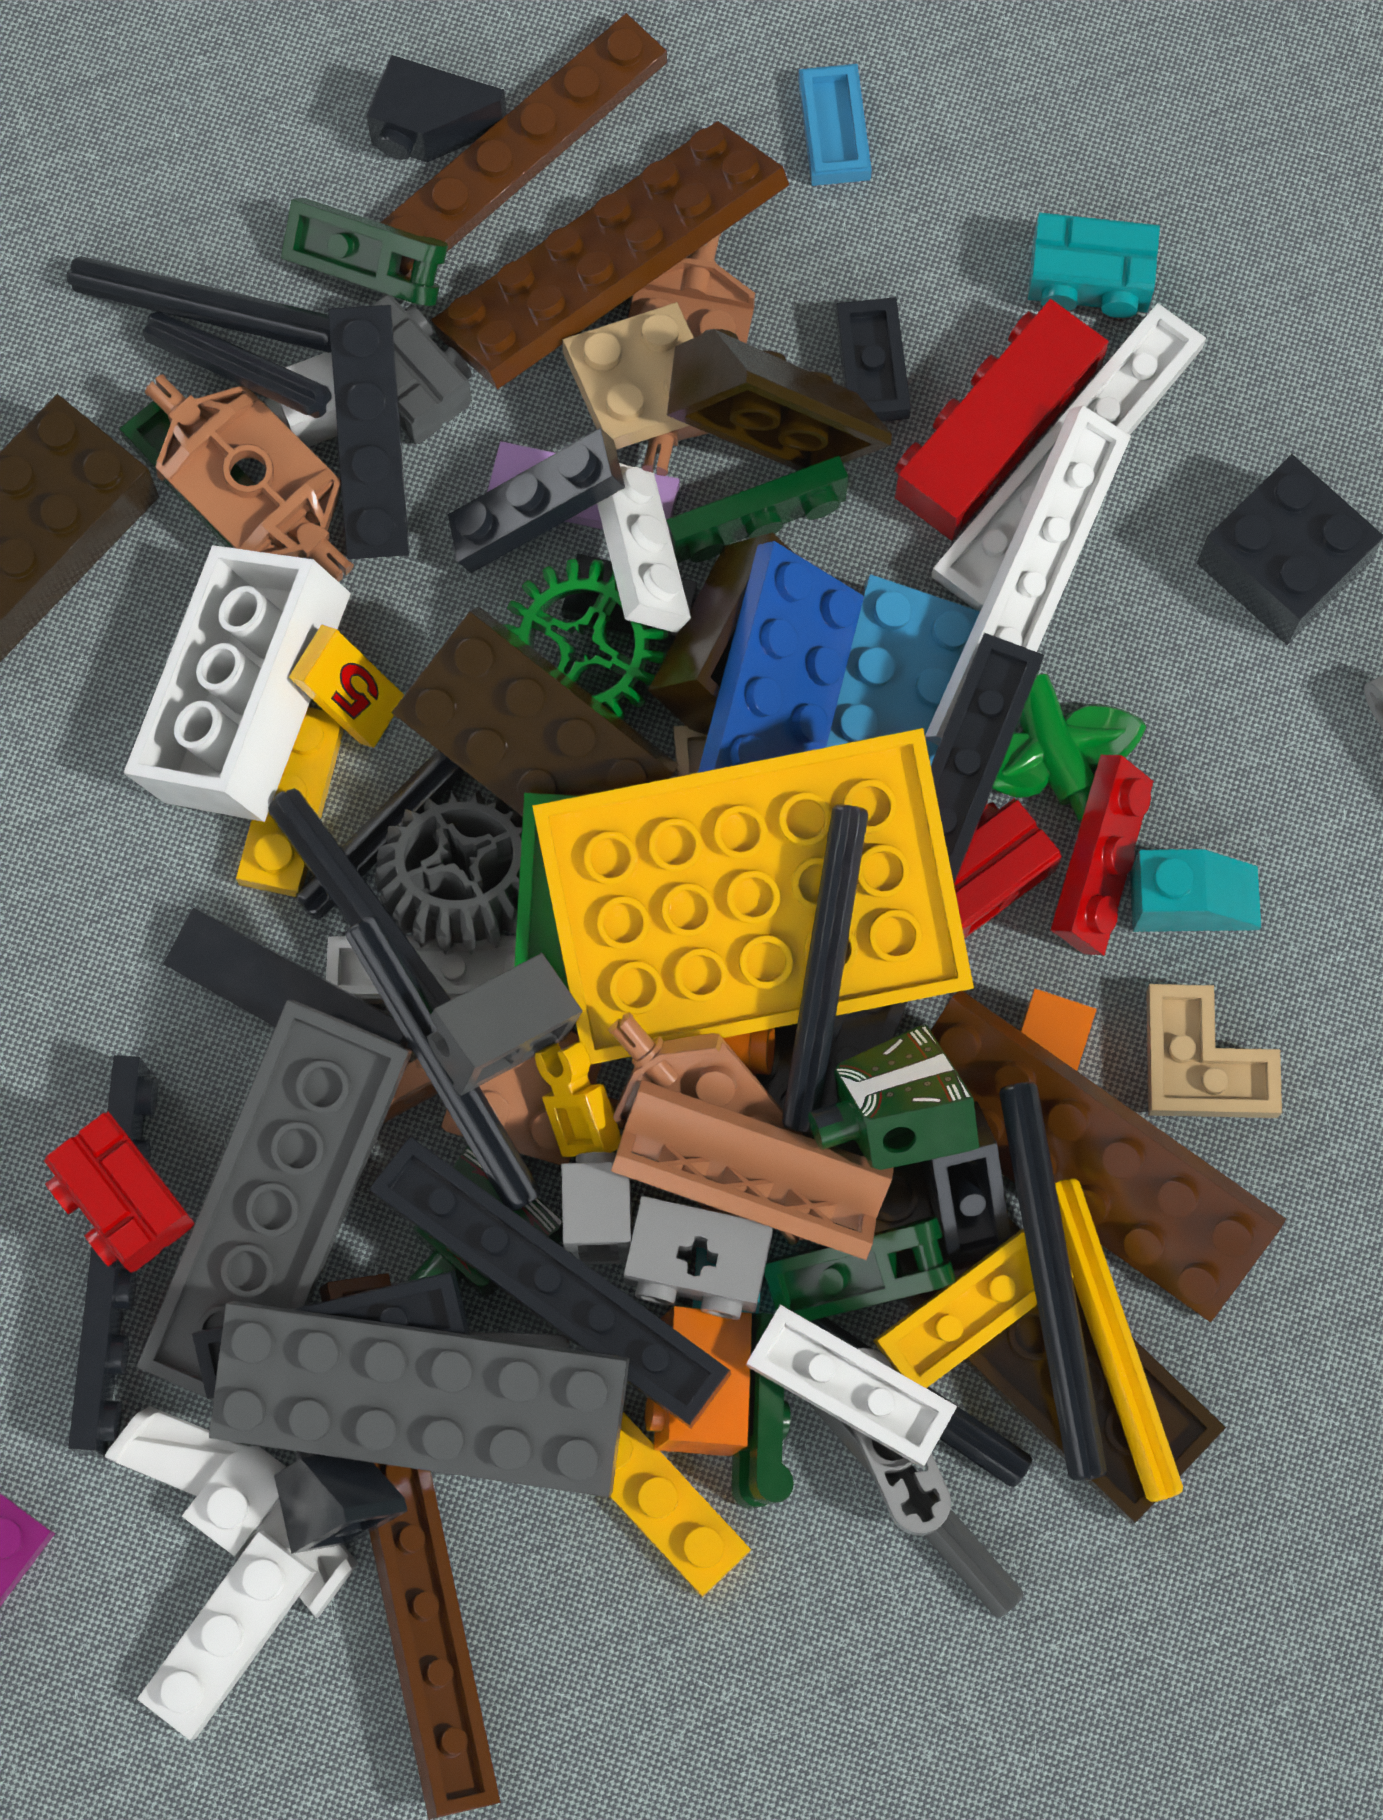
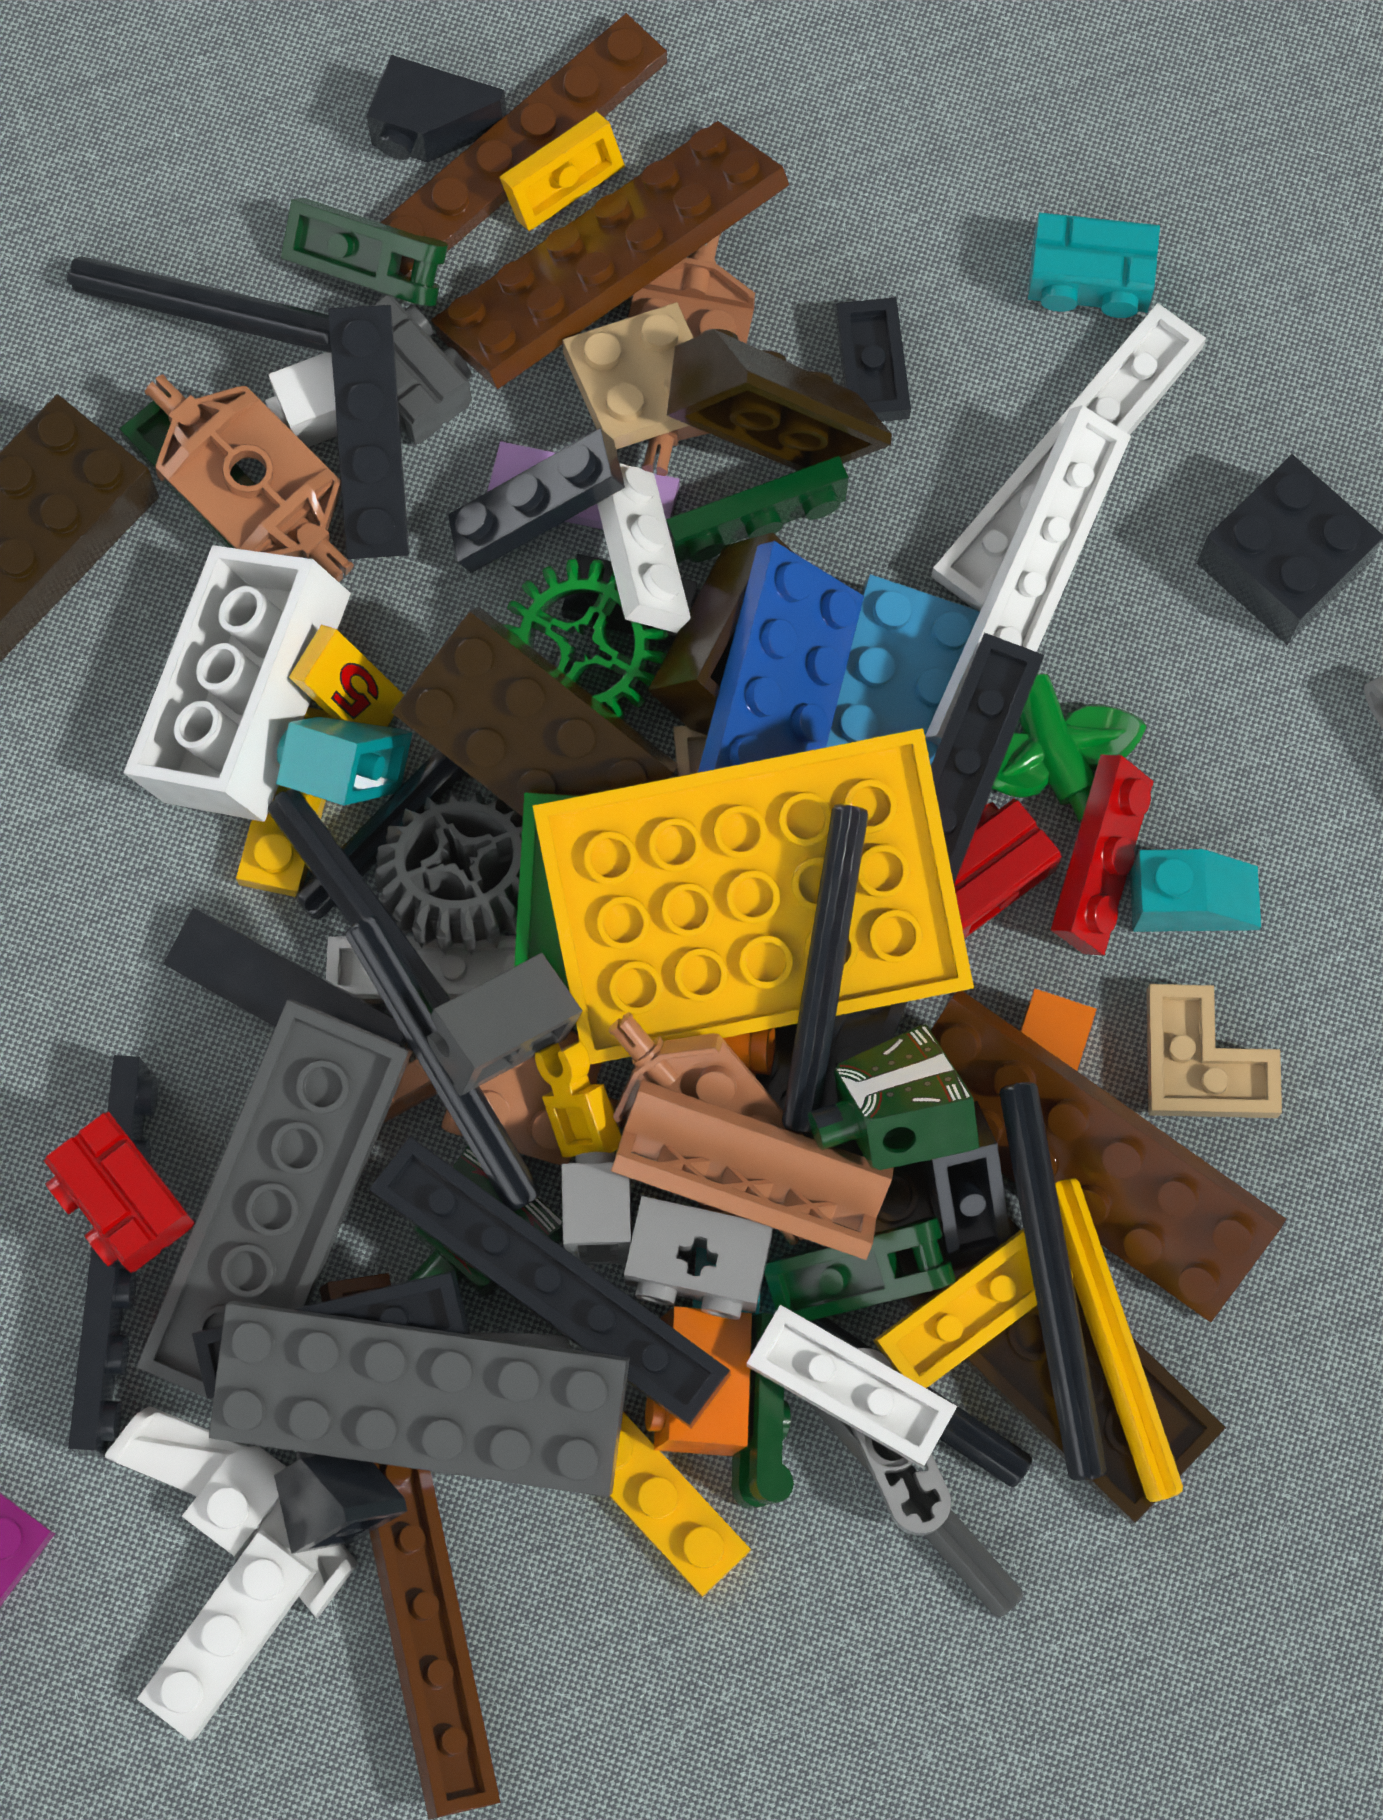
black axle [142,311,332,418] -> none
dark azure tile [798,64,872,186] -> none
red brick [894,298,1109,541] -> none
none -> teal slope [276,717,413,806]
none -> yellow plate [500,111,625,231]

